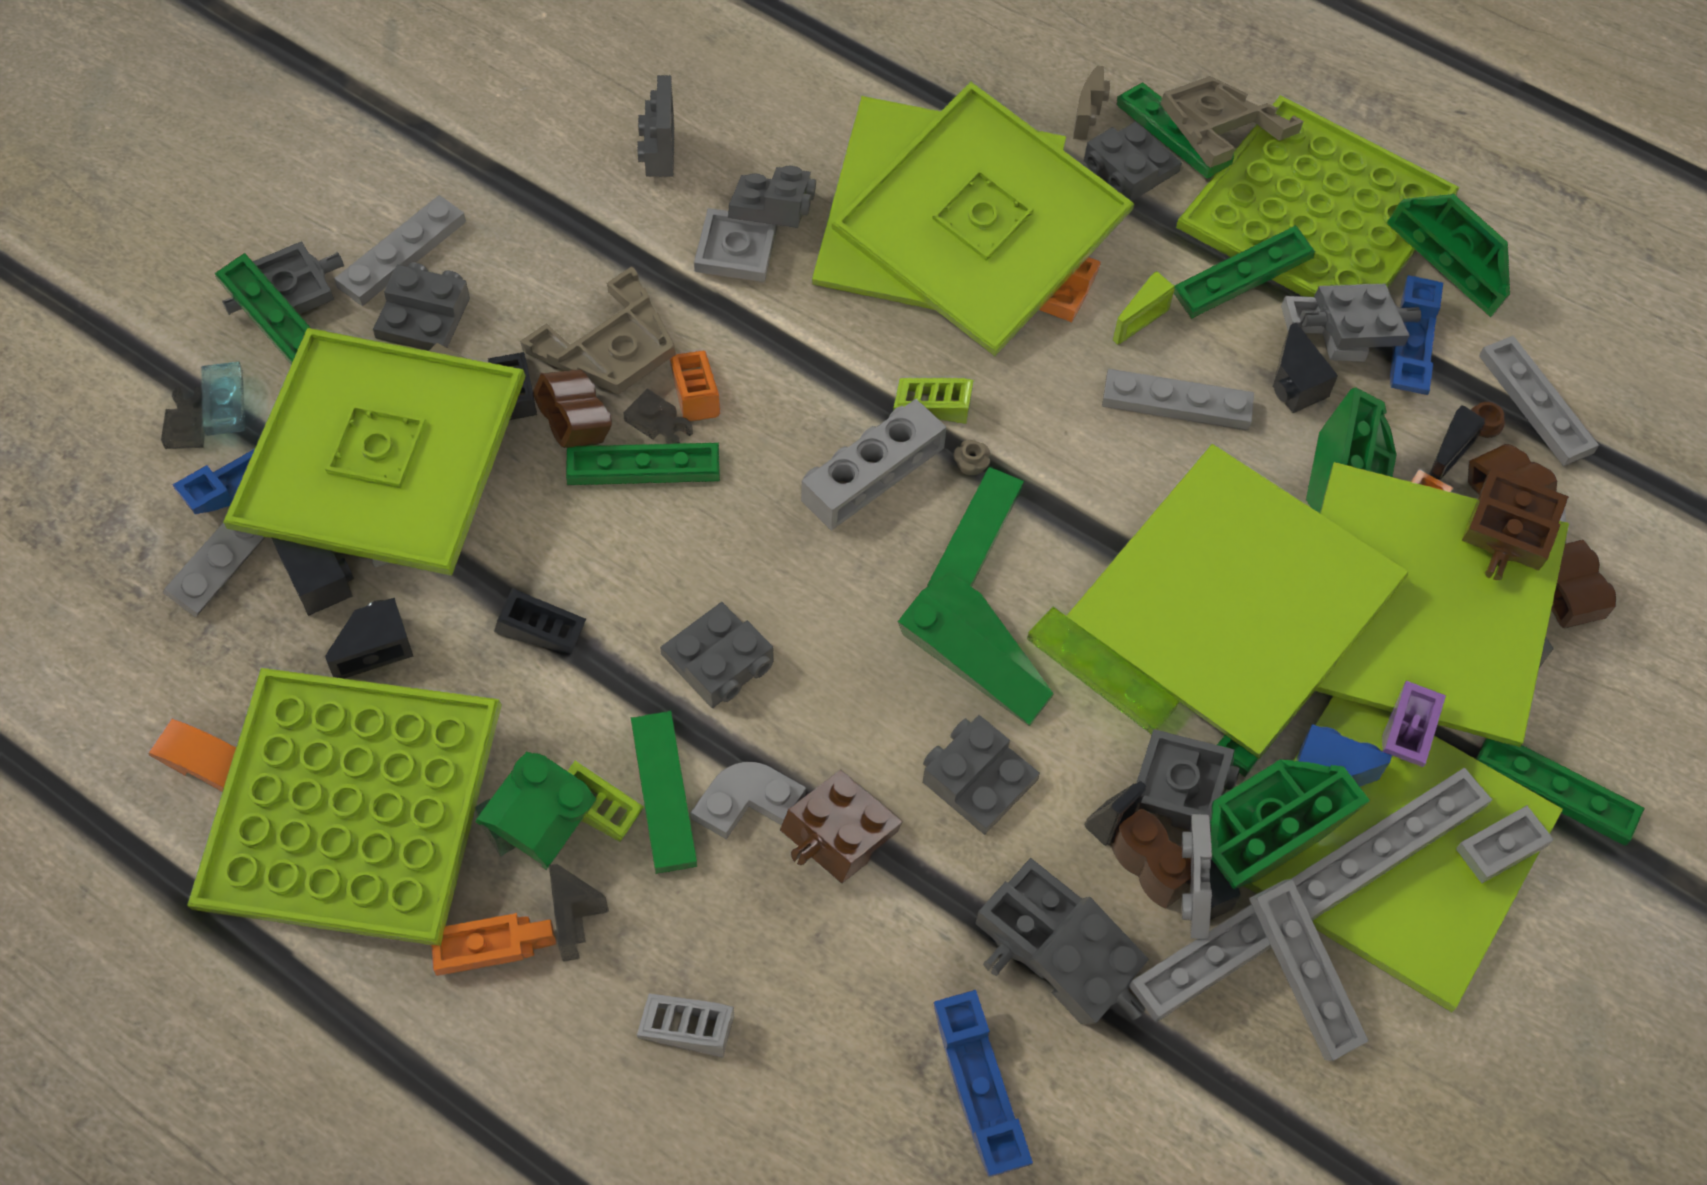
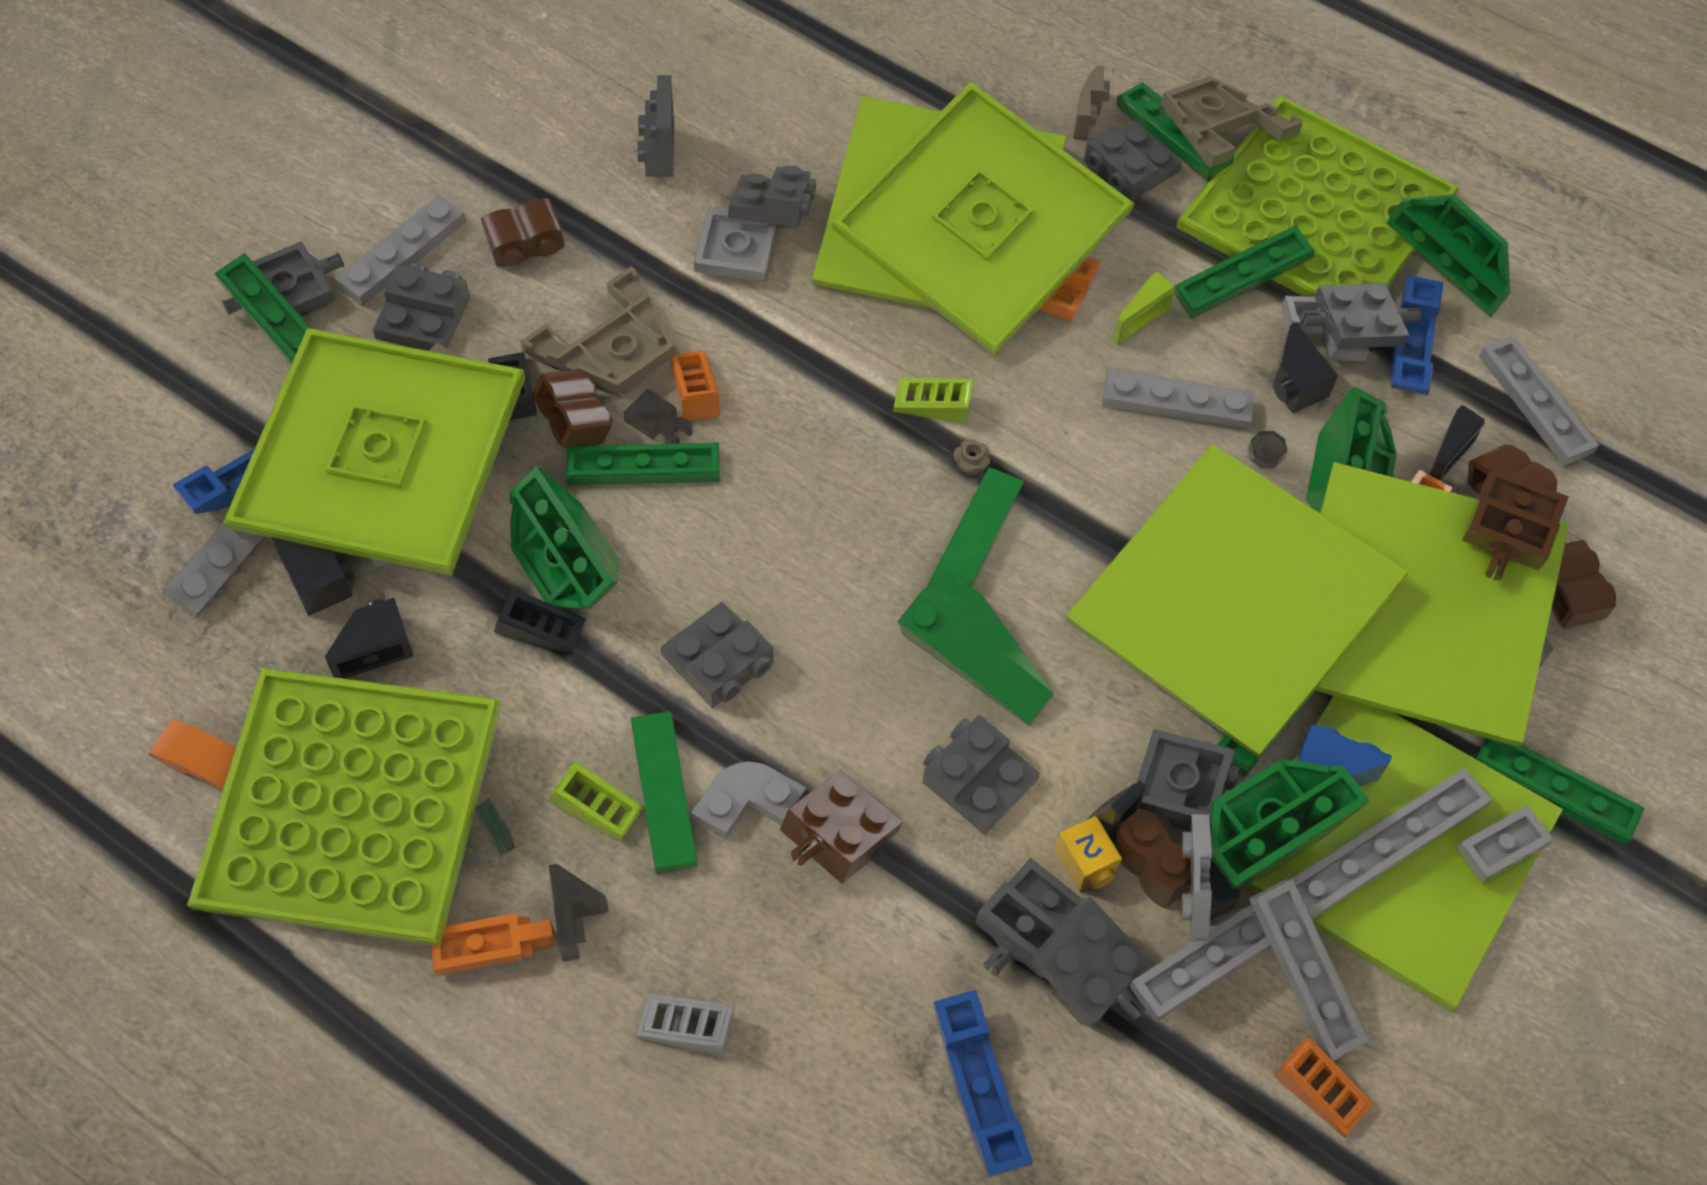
clear smoke plate [161,387,207,449] -> none
clear light blue plate [201,361,245,436] -> none
green slope [475,751,597,870] -> none
light grey brick [801,399,947,531] -> none
clear neon green plate [1027,606,1179,735] -> none
medium lavender slope [1382,681,1446,767] -> none
reddish brown plate [1471,402,1505,438] -> none
none -> reddish brown brick [481,199,565,267]
none -> green wedge [510,466,620,609]
none -> yellow brick [1055,816,1122,892]
none -> clear smoke tile [1248,431,1287,468]
none -> orange slope [1274,1037,1373,1138]

